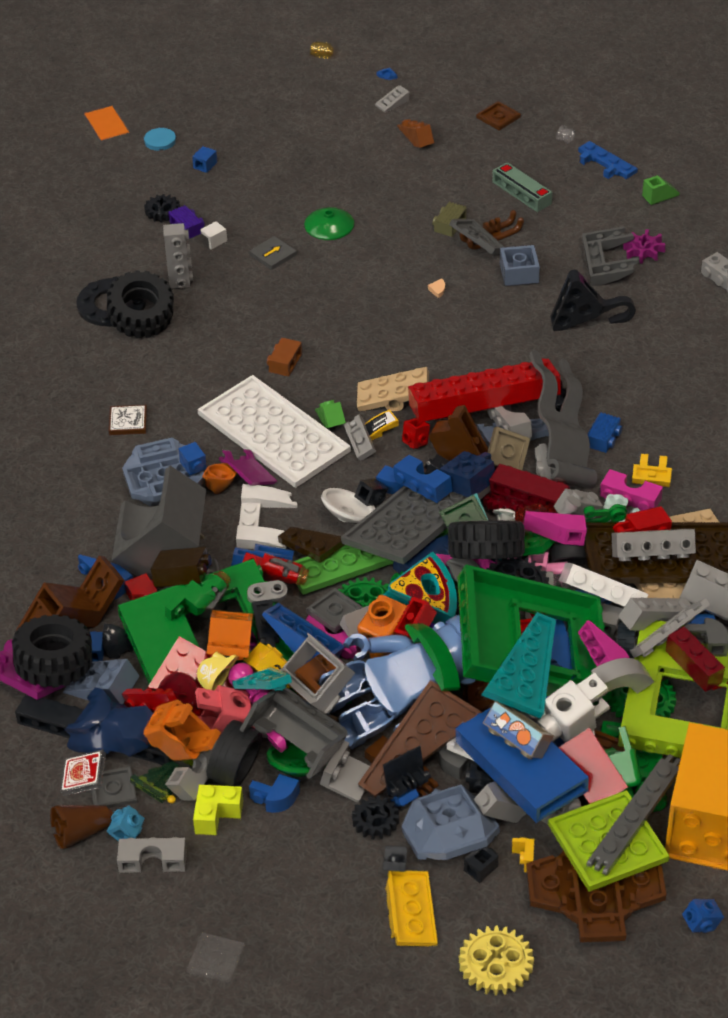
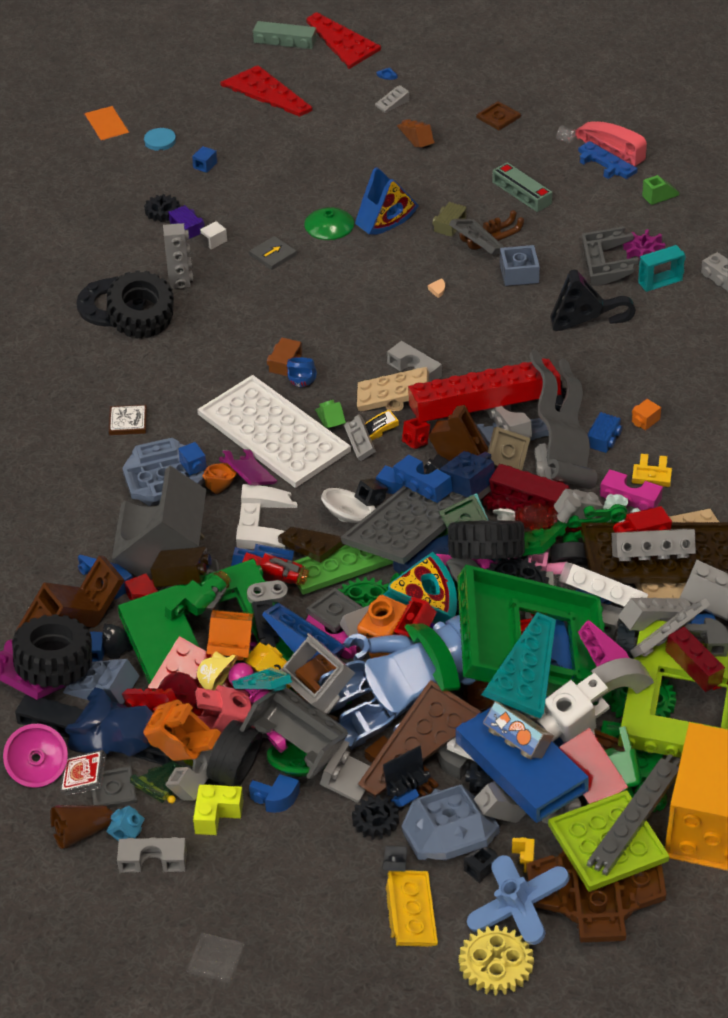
clear yellow brick [310,41,334,59] -> none
dark pink slope [523,511,587,546] -> none
blue brick [682,899,724,933] -> none
none -> dark pink dish [3,724,68,788]
none -> red wing [220,65,312,117]
none -> sand green brick [253,21,316,49]
none -> blue helmet [286,357,316,387]
none -> red wing [306,12,381,69]
none -> blue piece [355,167,419,234]
none -> light grey arch [387,341,442,382]
none -> medium blue piece [467,856,570,945]
none -> coral beam [575,122,647,167]
none -> orange brick [632,399,661,430]
none -> teal window [638,245,686,292]

